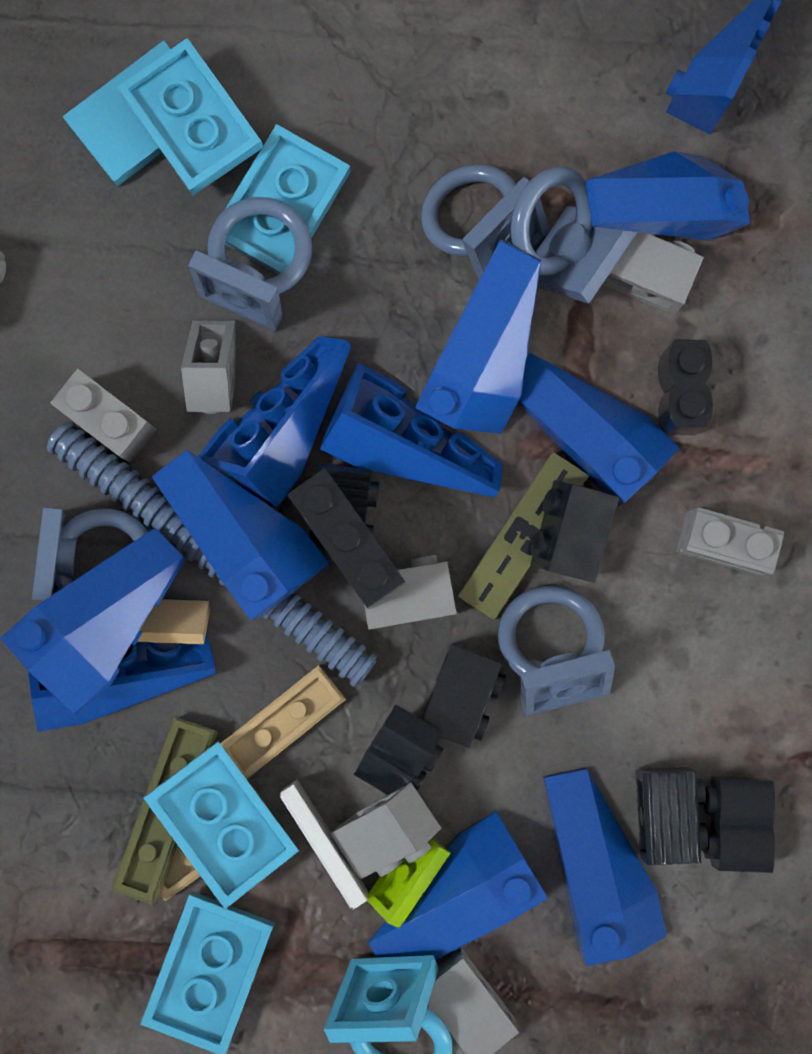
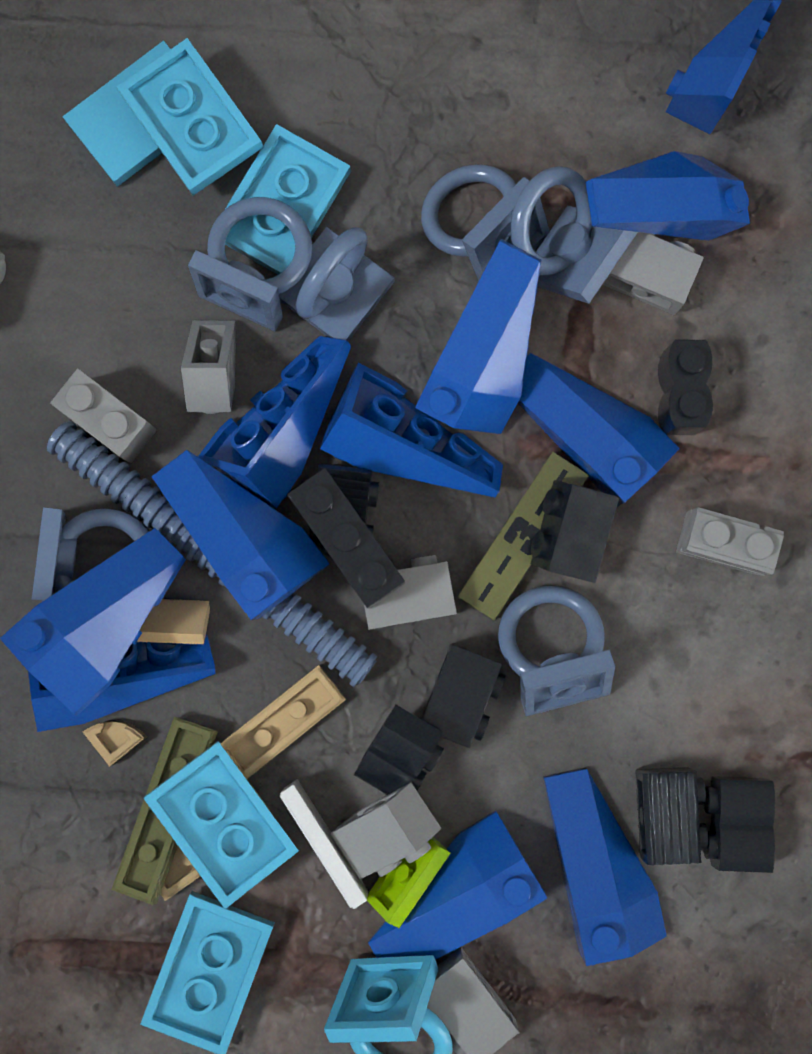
none -> tan tile [83,721,147,767]
none -> sand blue tile [279,227,395,342]

